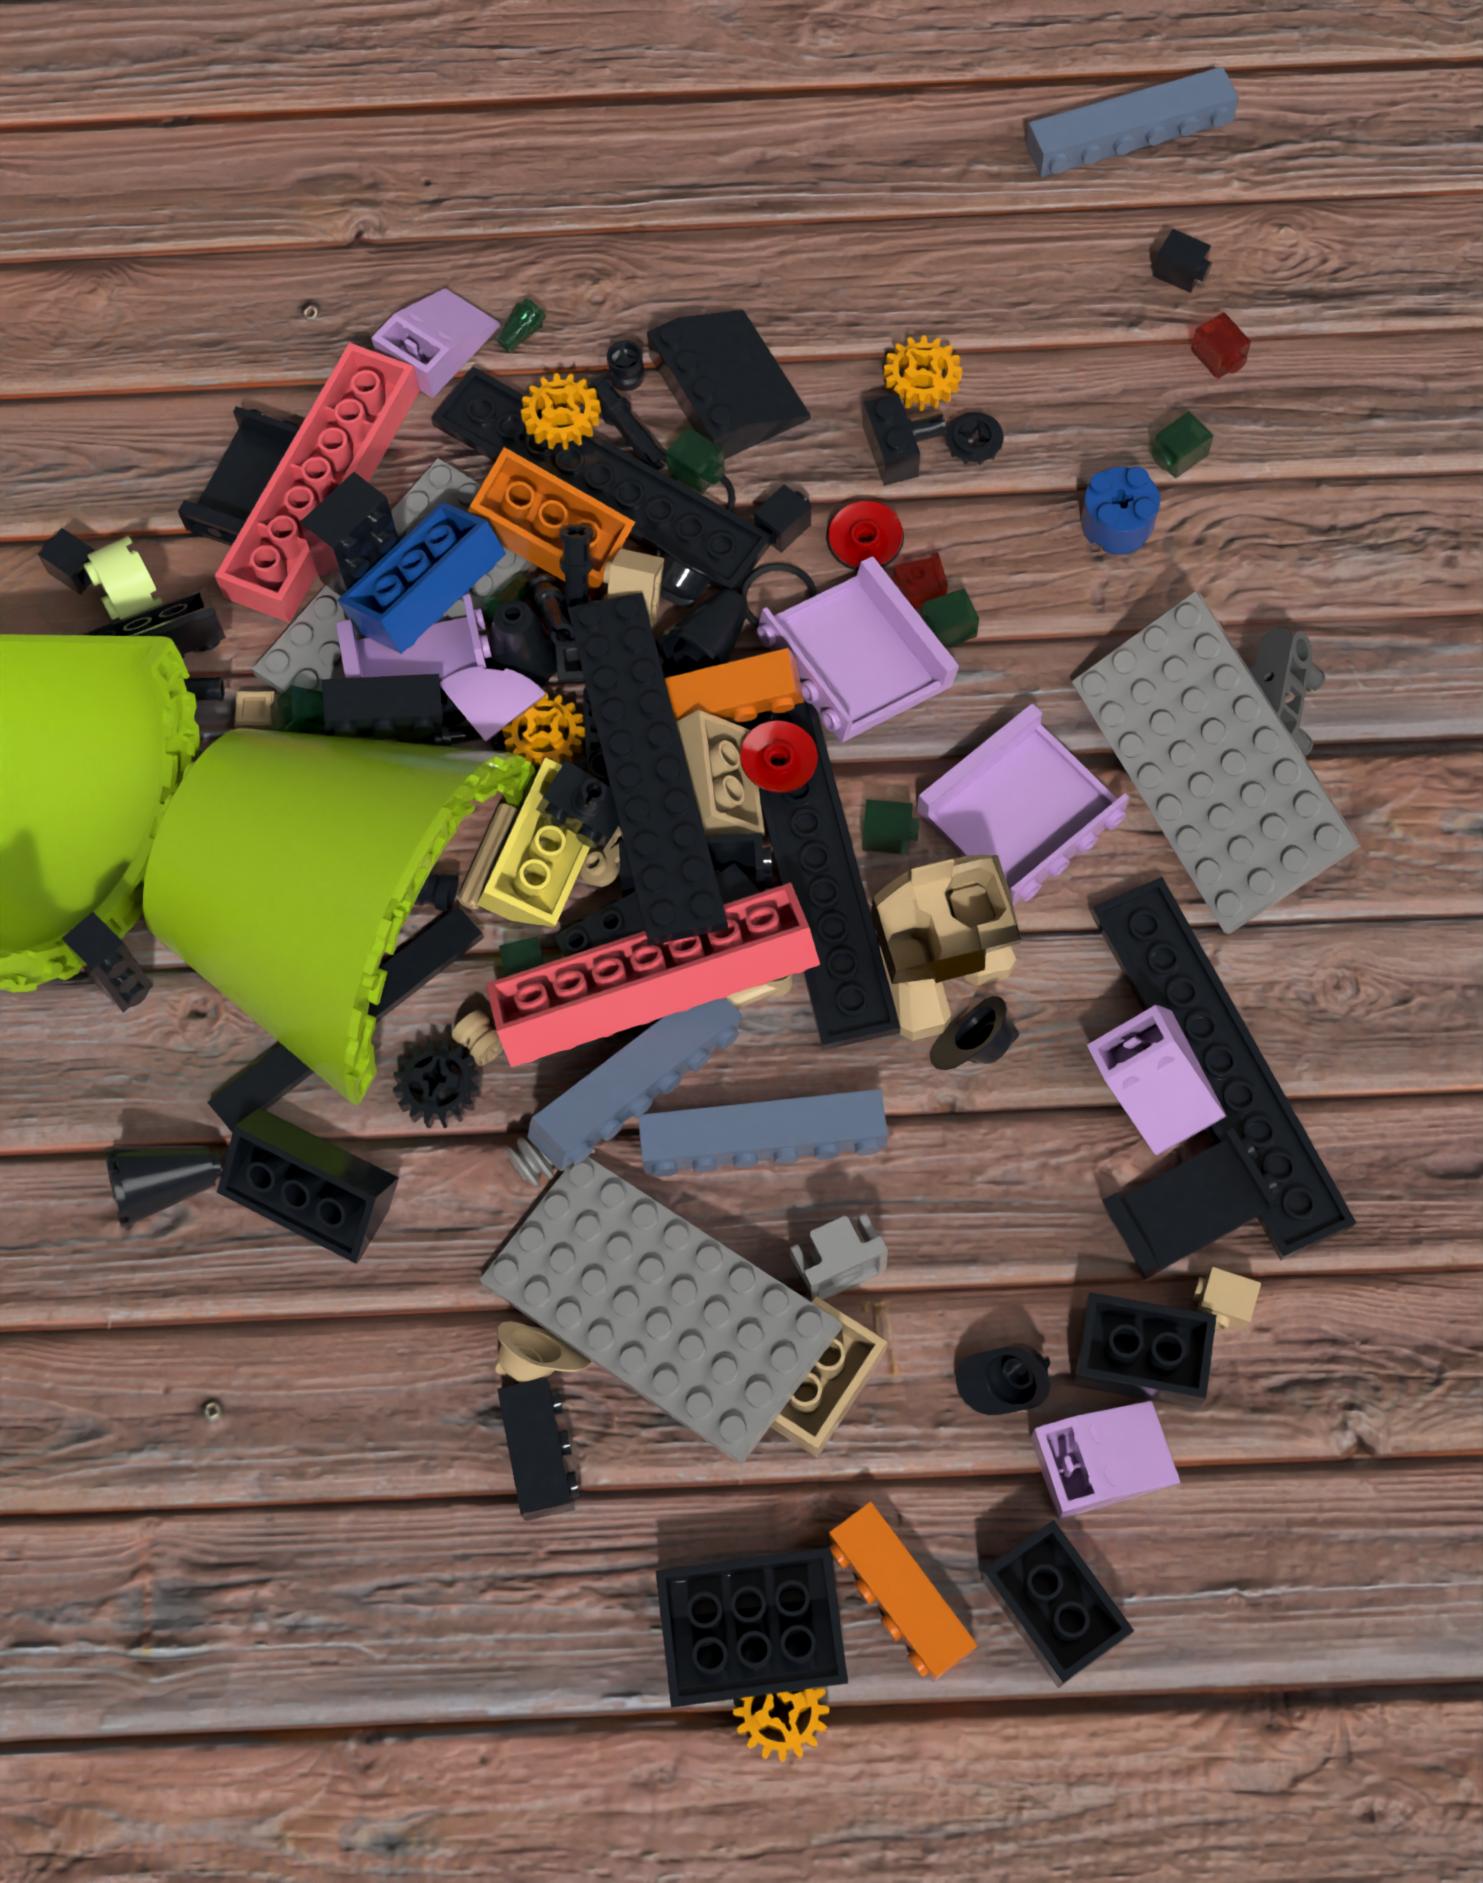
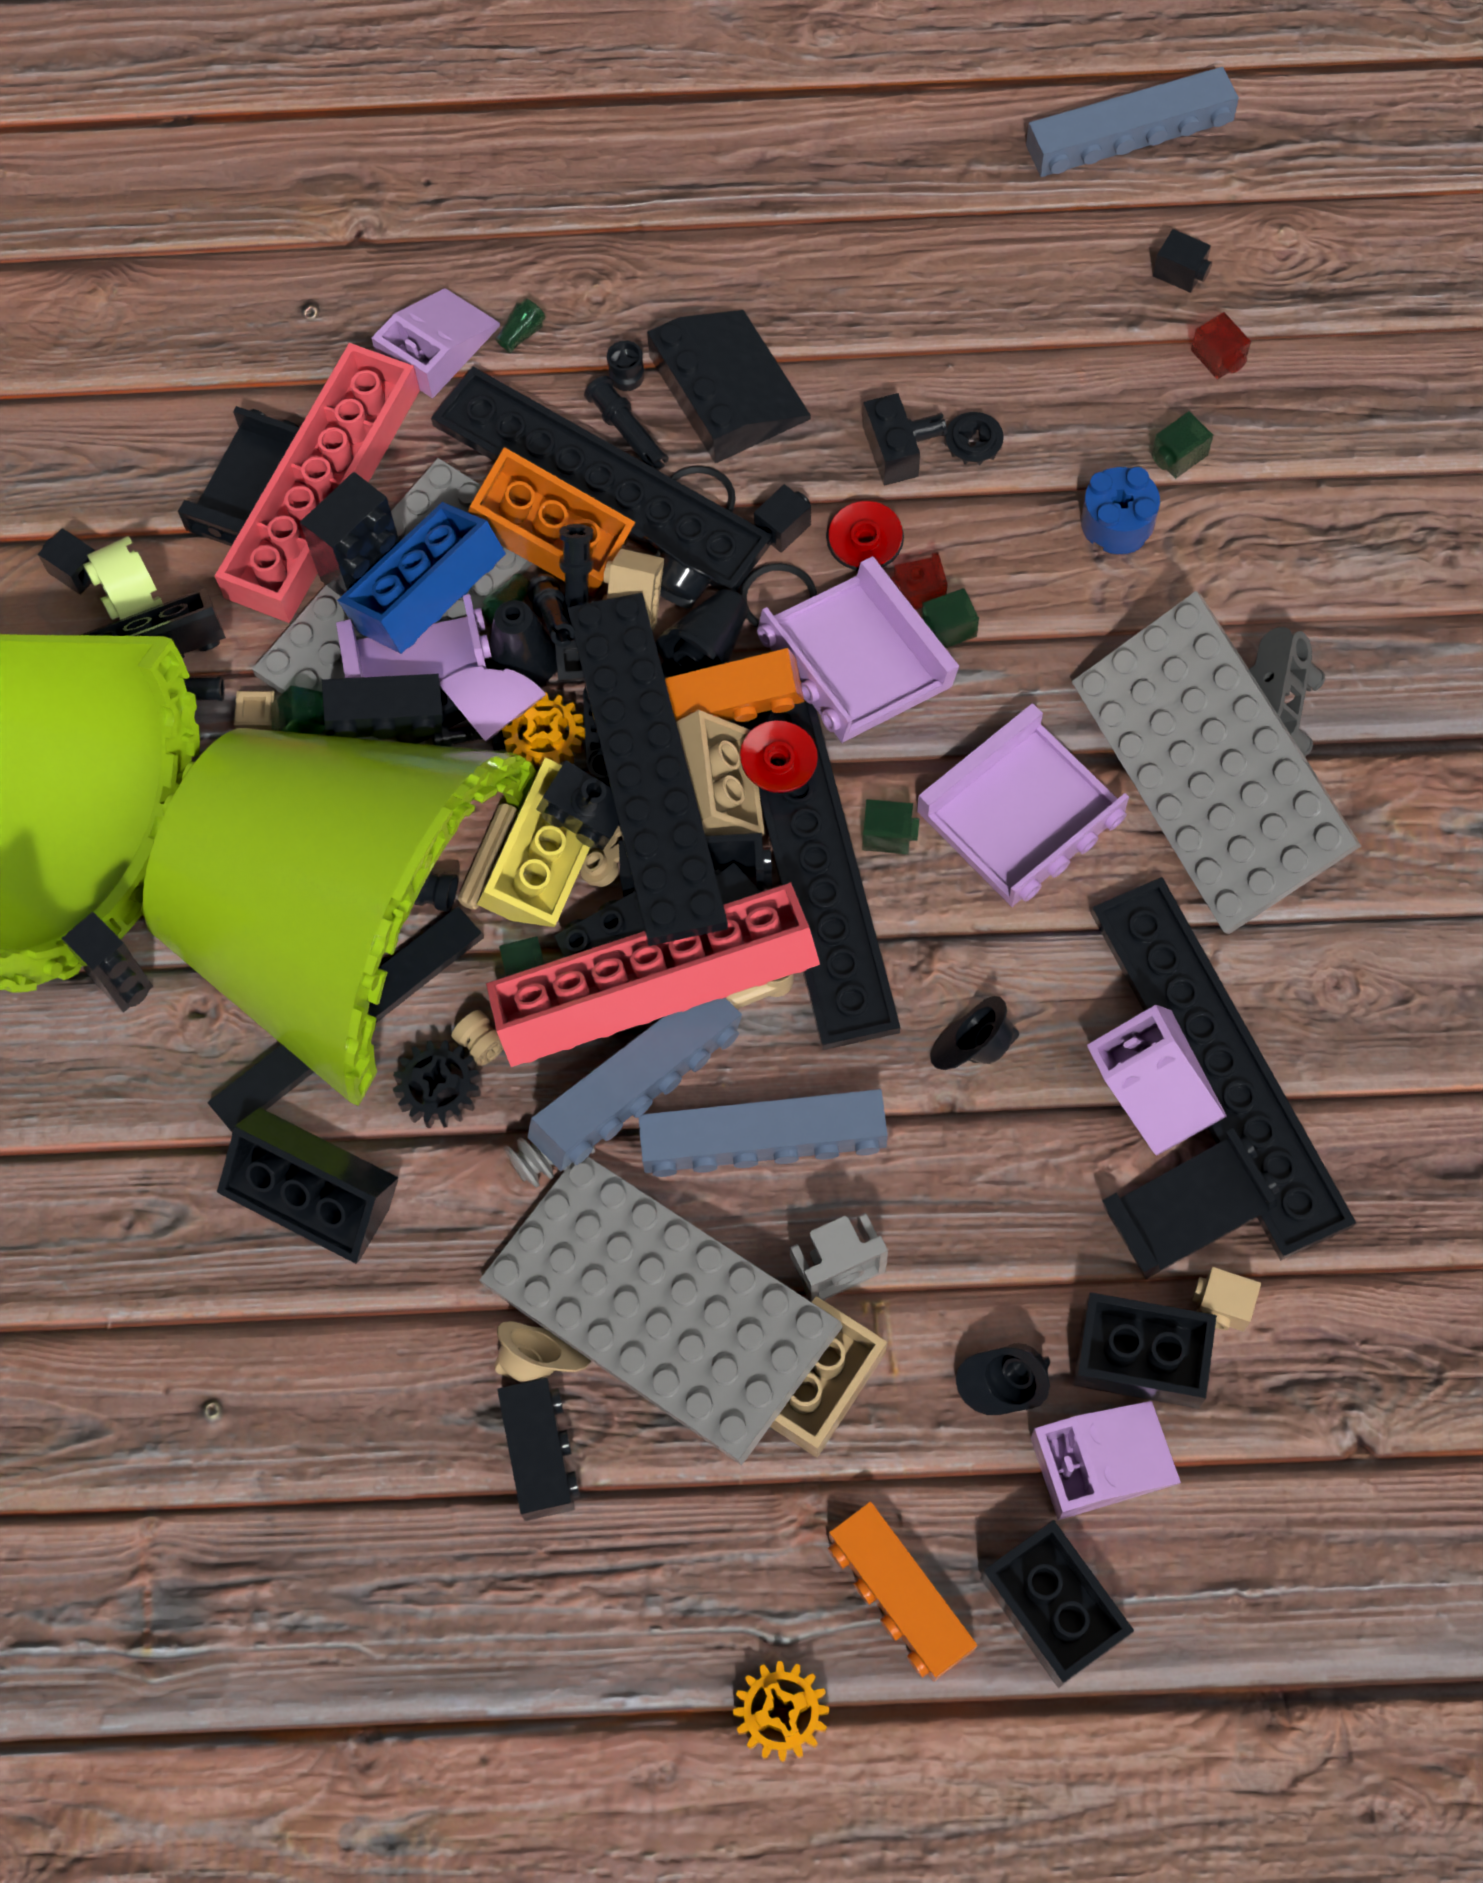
black cone [104,1145,222,1227] -> none
light orange gear [521,373,601,450] -> none
black slope [656,1547,848,1708] -> none
clear green brick [666,427,725,494] -> none
tan piece [871,855,1021,1041] -> none
light orange gear [884,335,962,411] -> none

